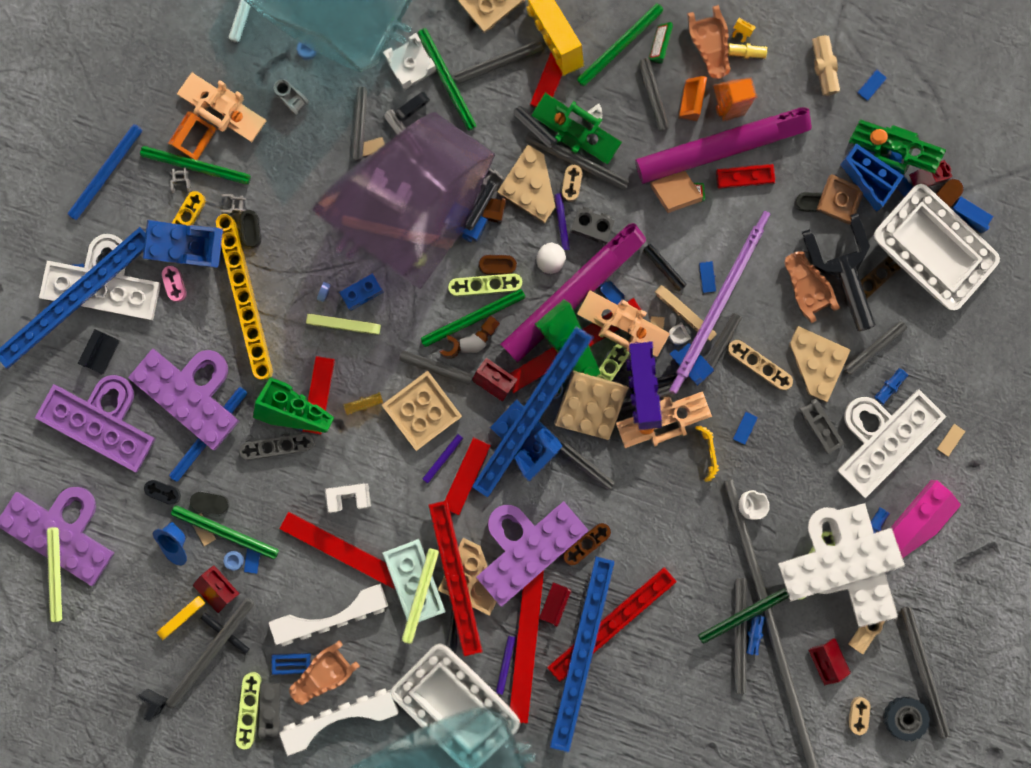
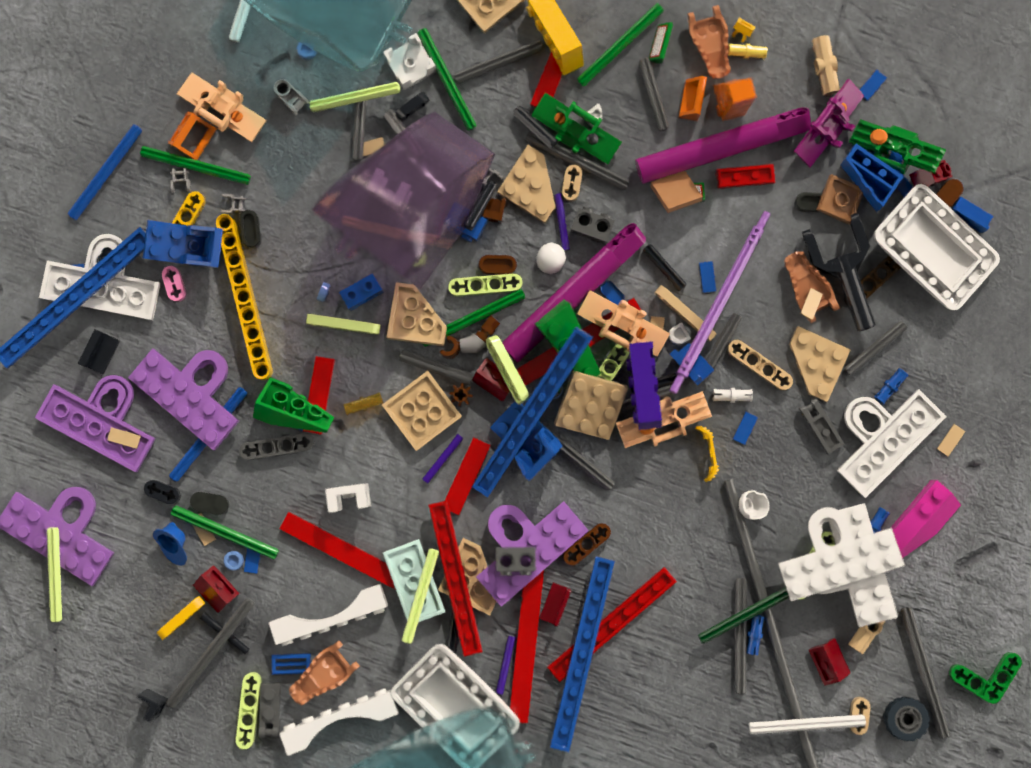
none -> tan window [107,427,141,449]
none -> yellowish green axle [309,82,400,112]
none -> tan plate [387,283,447,346]
none -> reddish brown gear [449,383,473,407]
none -> yellowish green beam [486,335,529,404]
none -> dark grey brick [495,547,536,576]
none -> white pin [713,388,753,403]
none -> white axle [749,715,866,734]
none -> magenta piece [794,79,864,168]
none -> tan window [800,288,823,320]
none -> green beam [949,652,1022,704]

